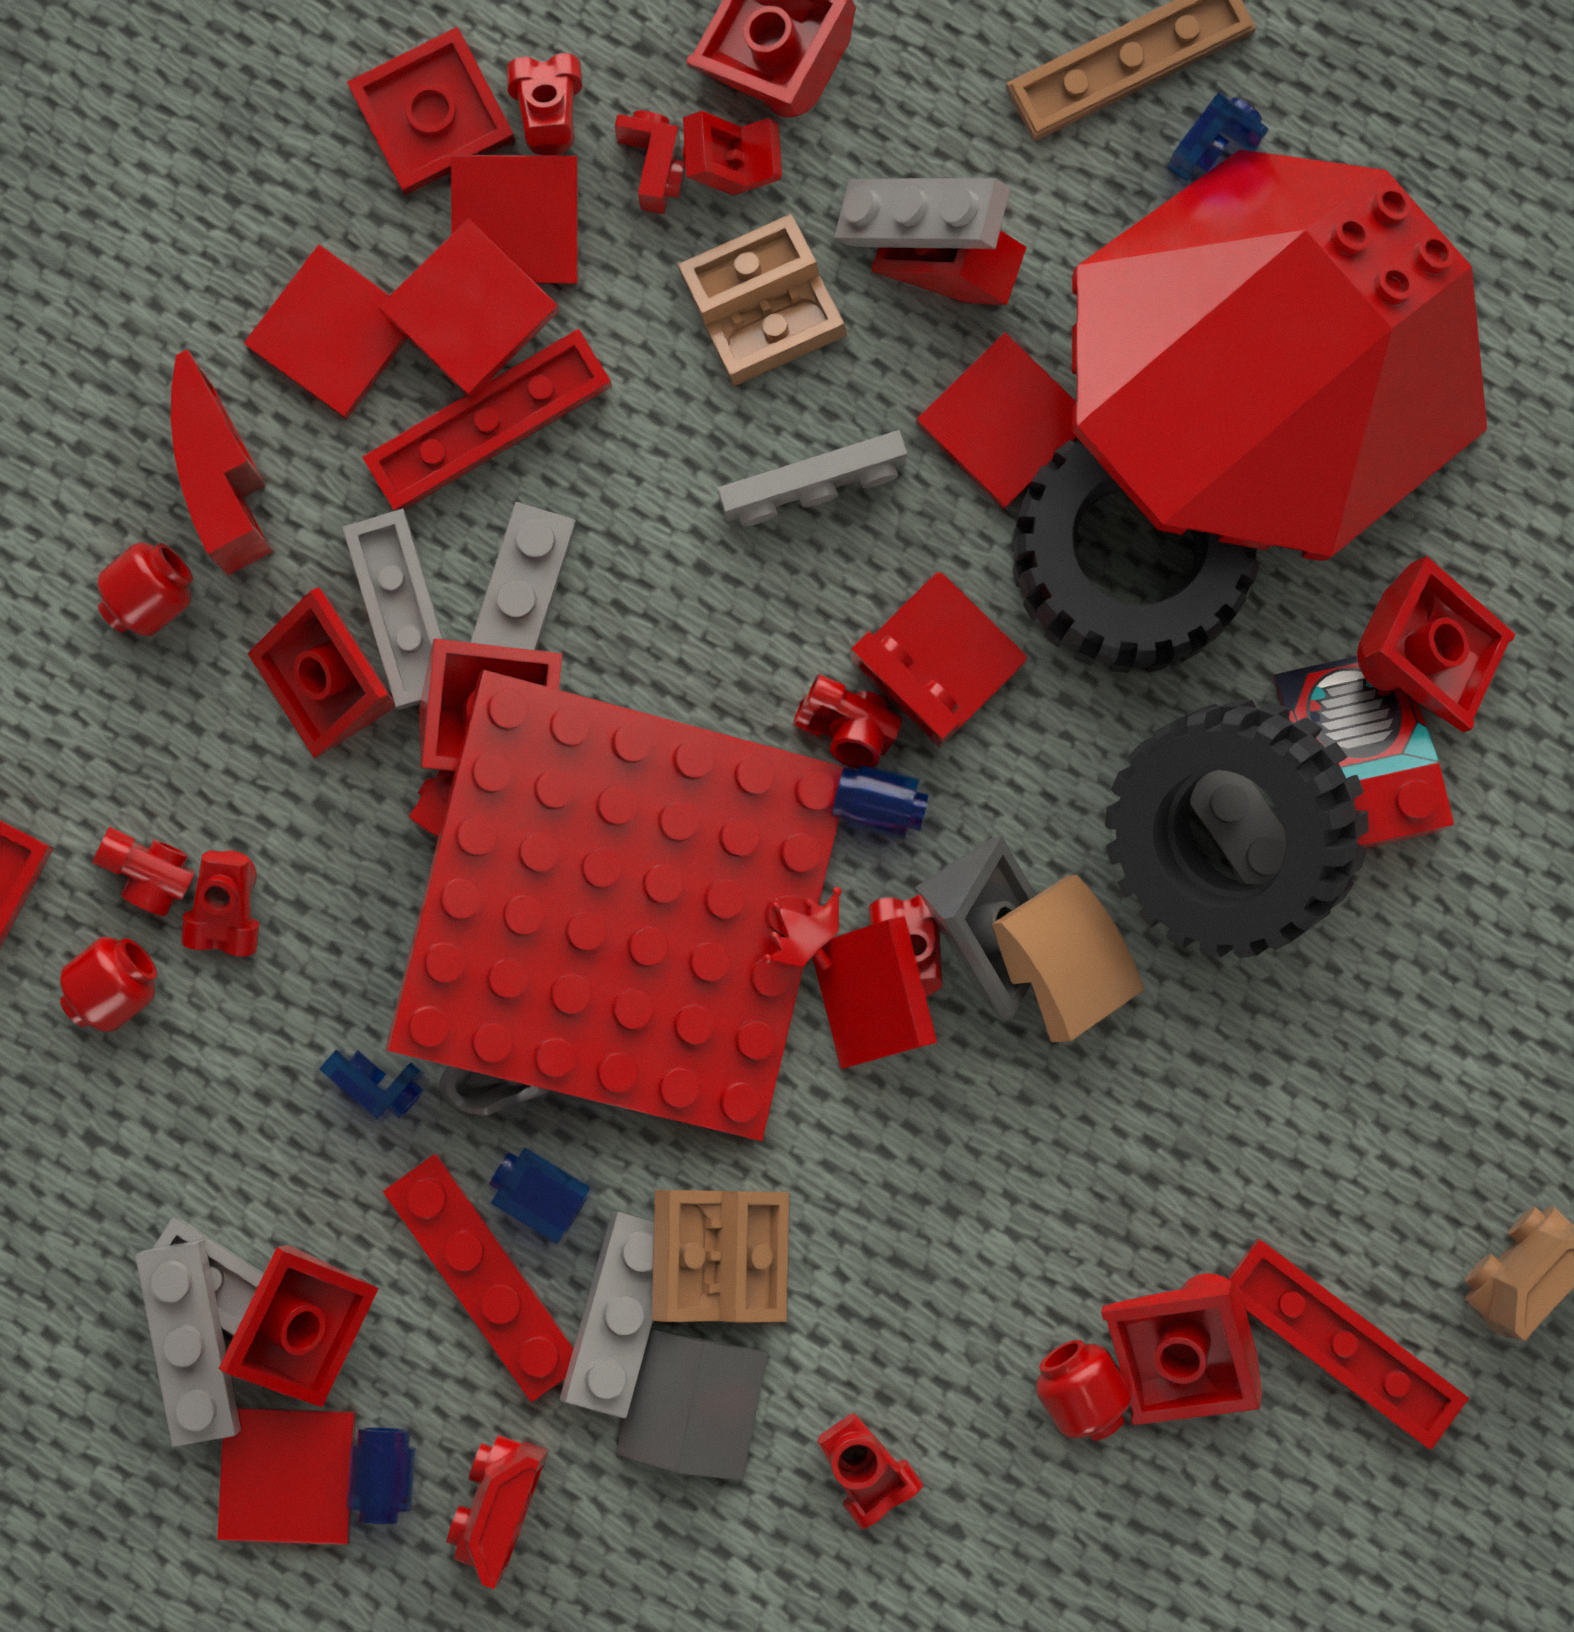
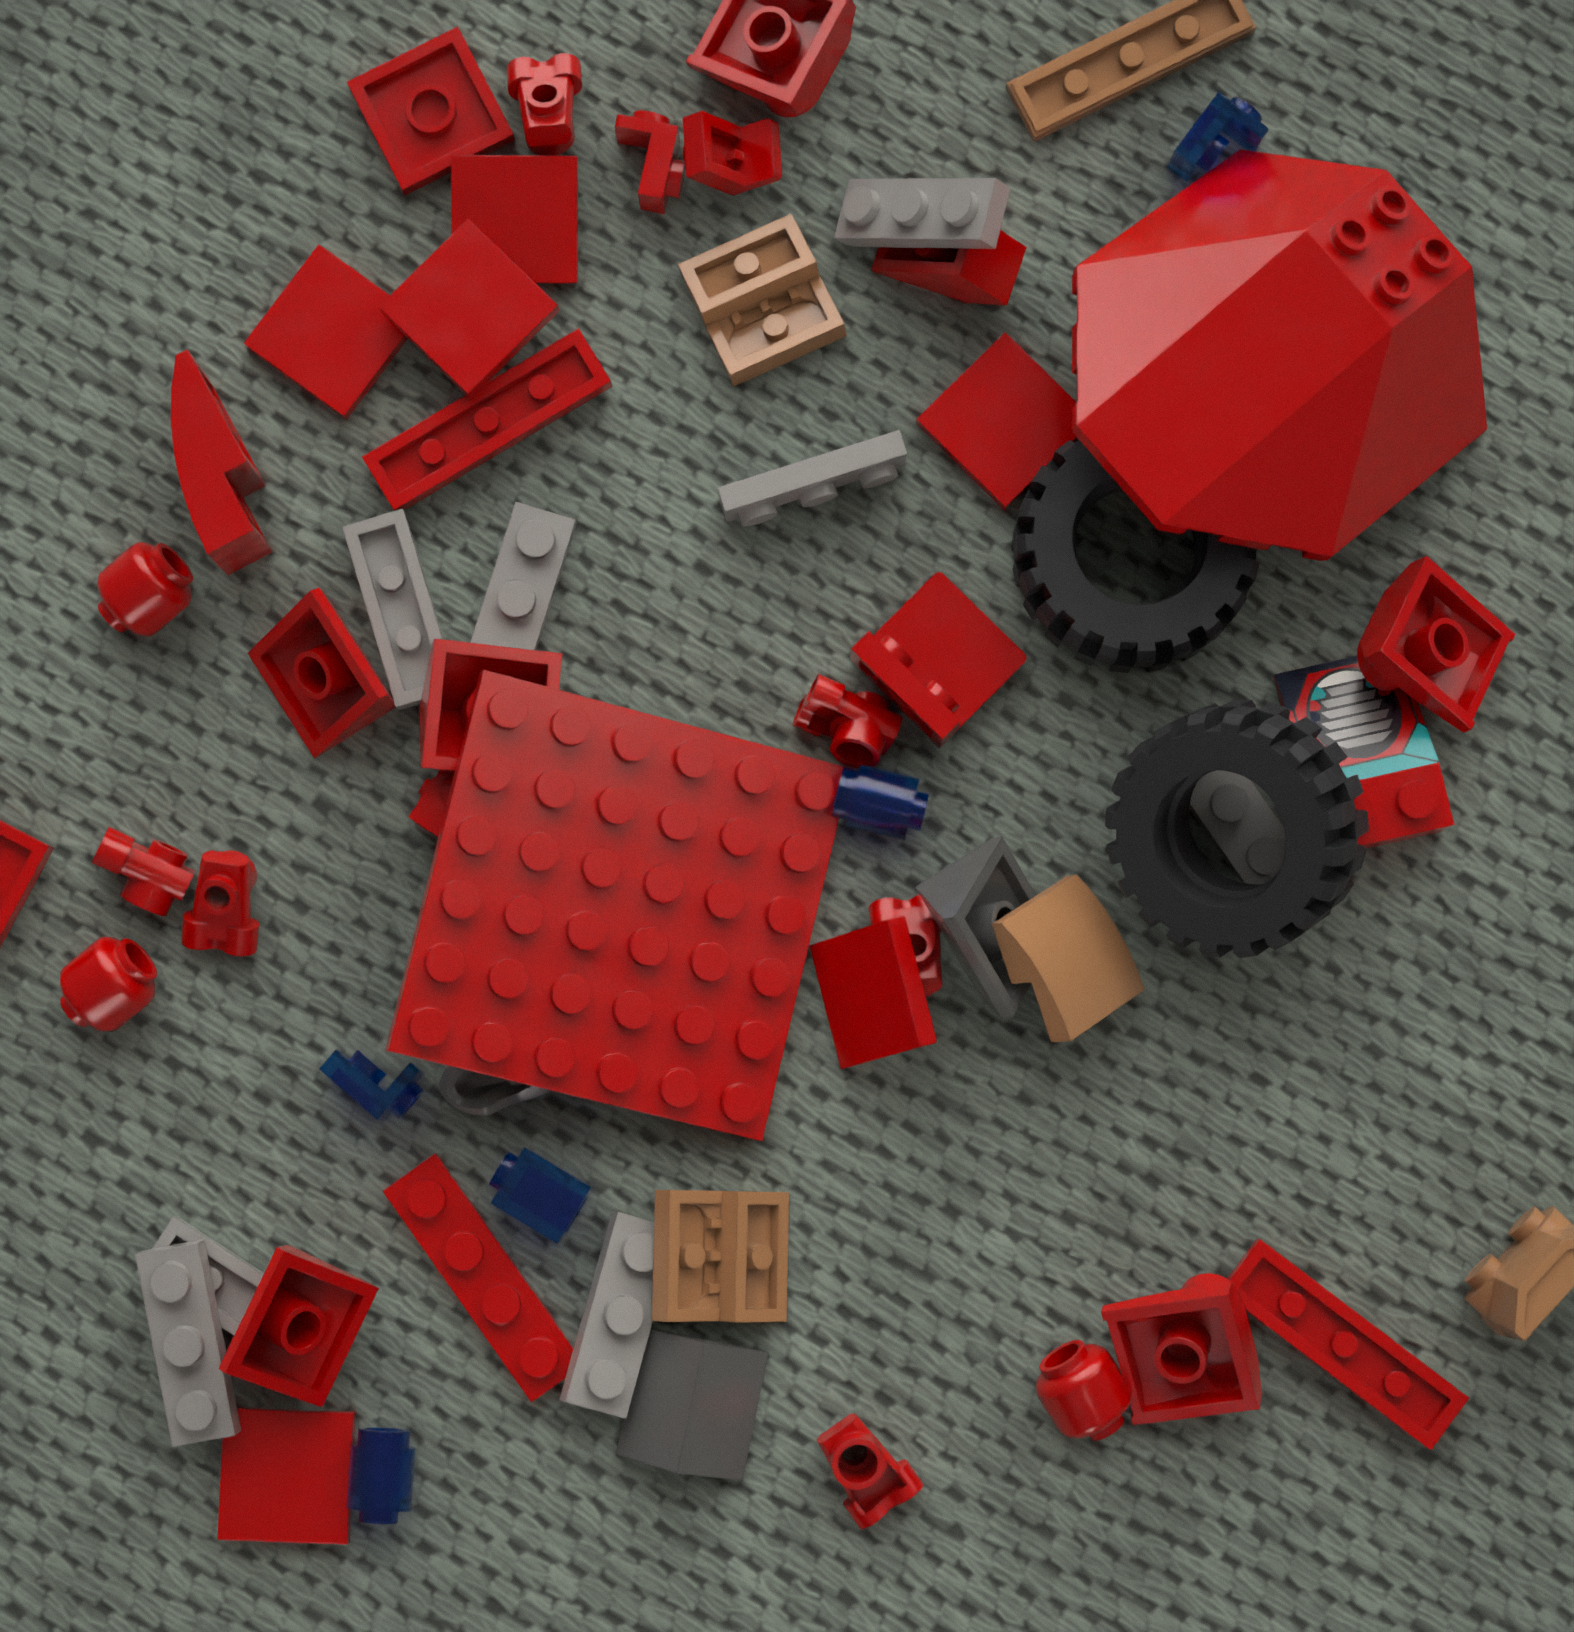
red slope [446,1435,549,1589] -> none
red piece [763,886,842,970] -> none

